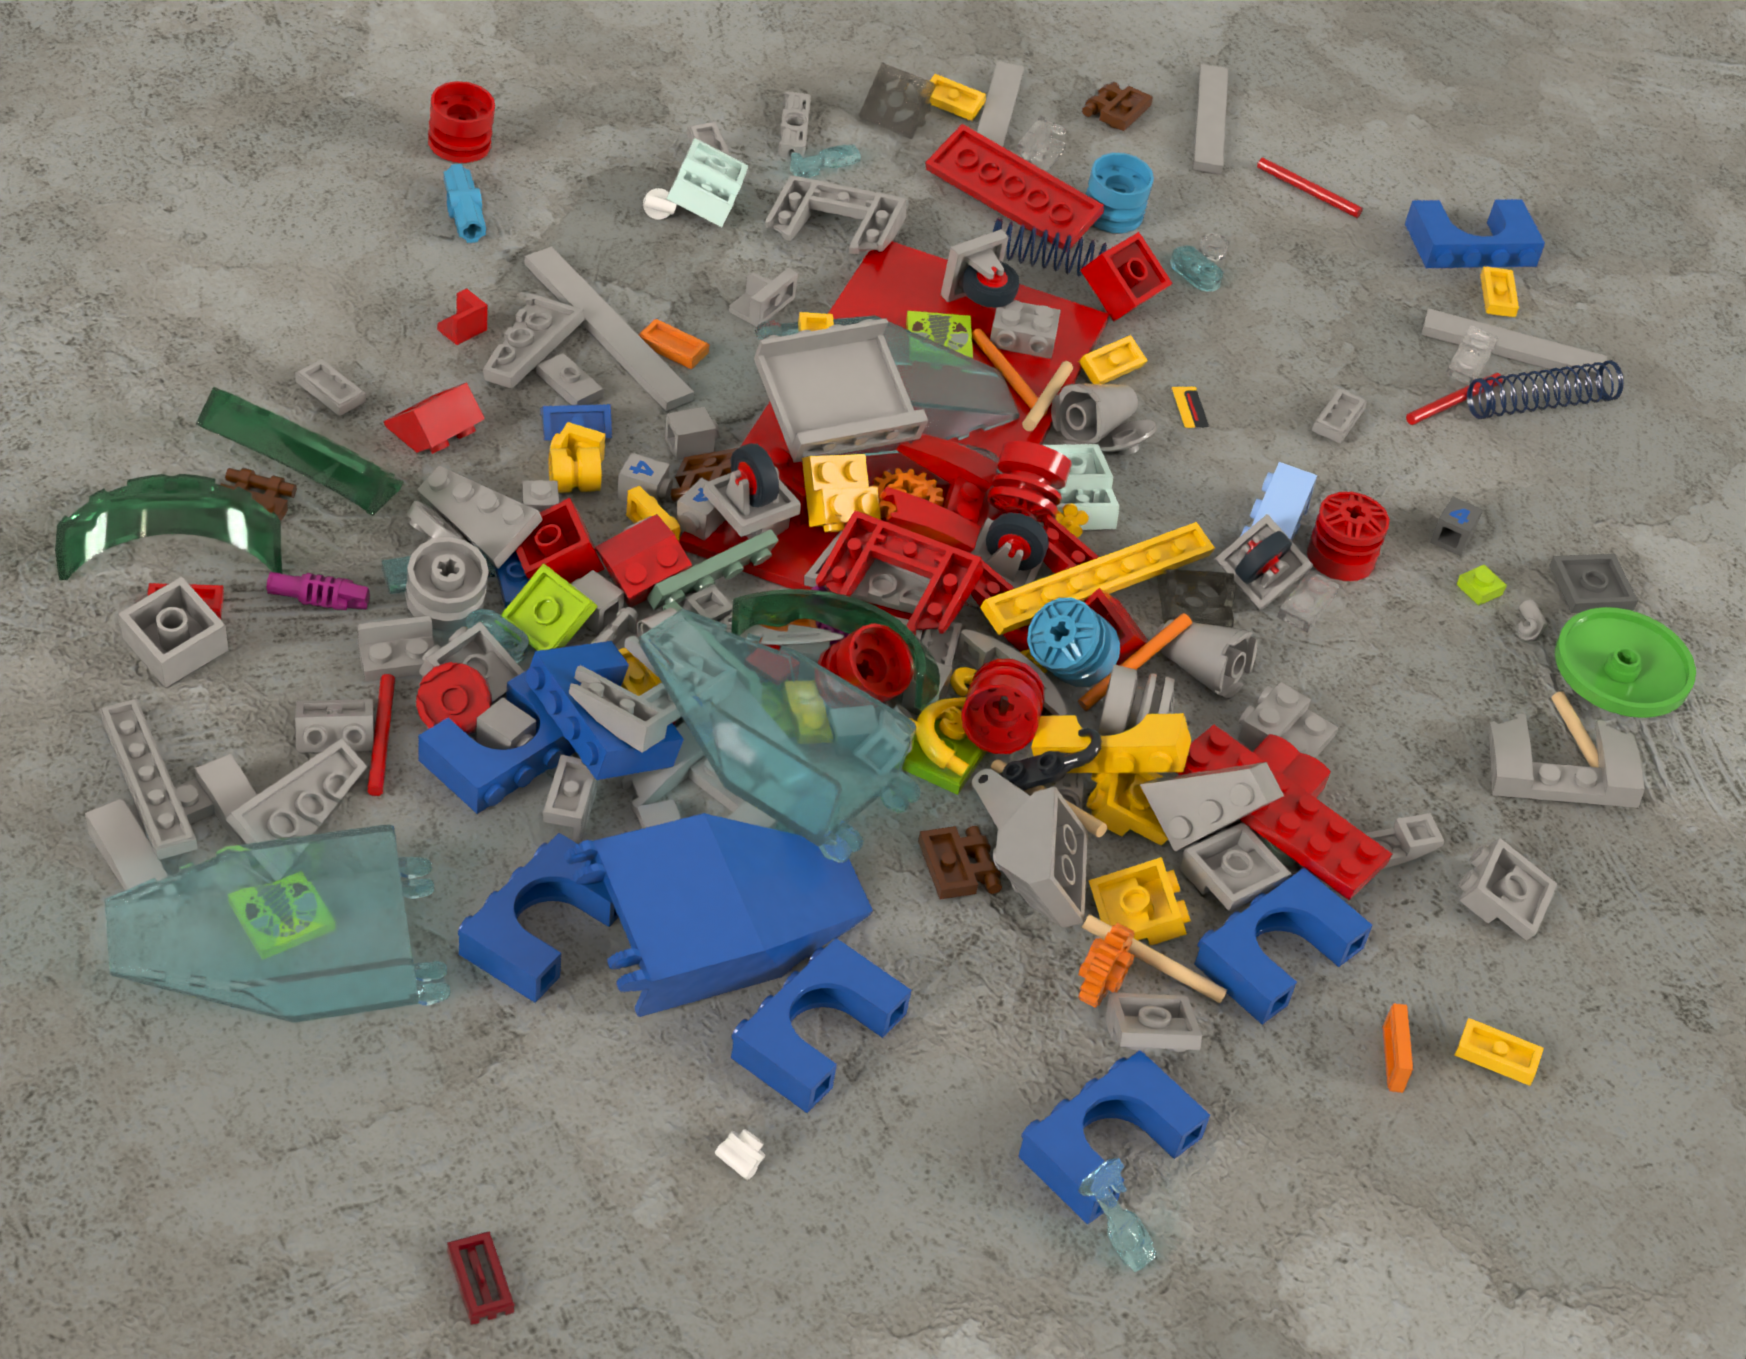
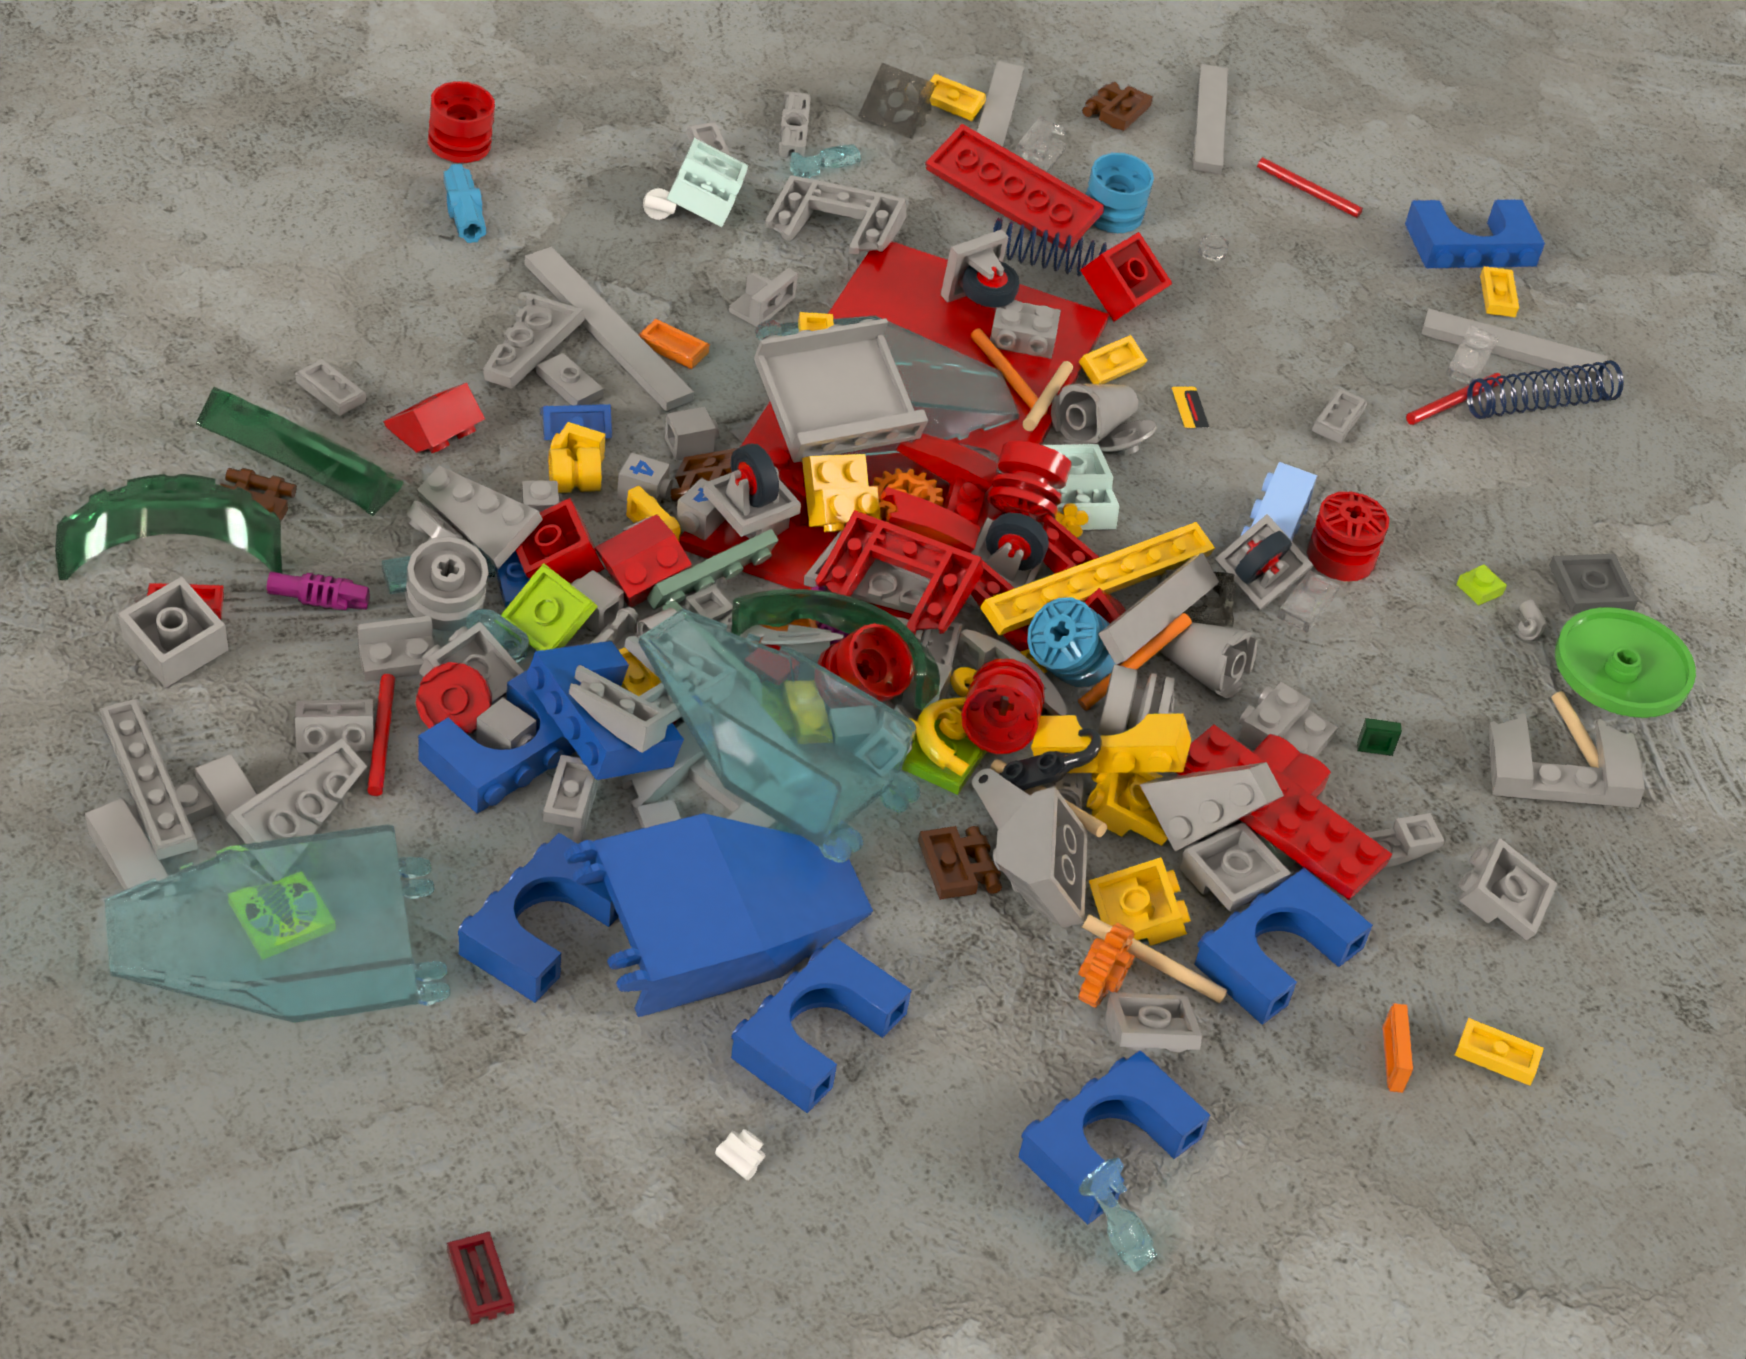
red panel [437,288,488,345] -> none
tile [906,311,973,366] -> none
clear light blue plate [1170,245,1223,291] -> none
dark grey brick [1430,496,1483,556] -> none
none -> light grey tile [1098,552,1219,665]
none -> dark green tile [1357,718,1402,756]

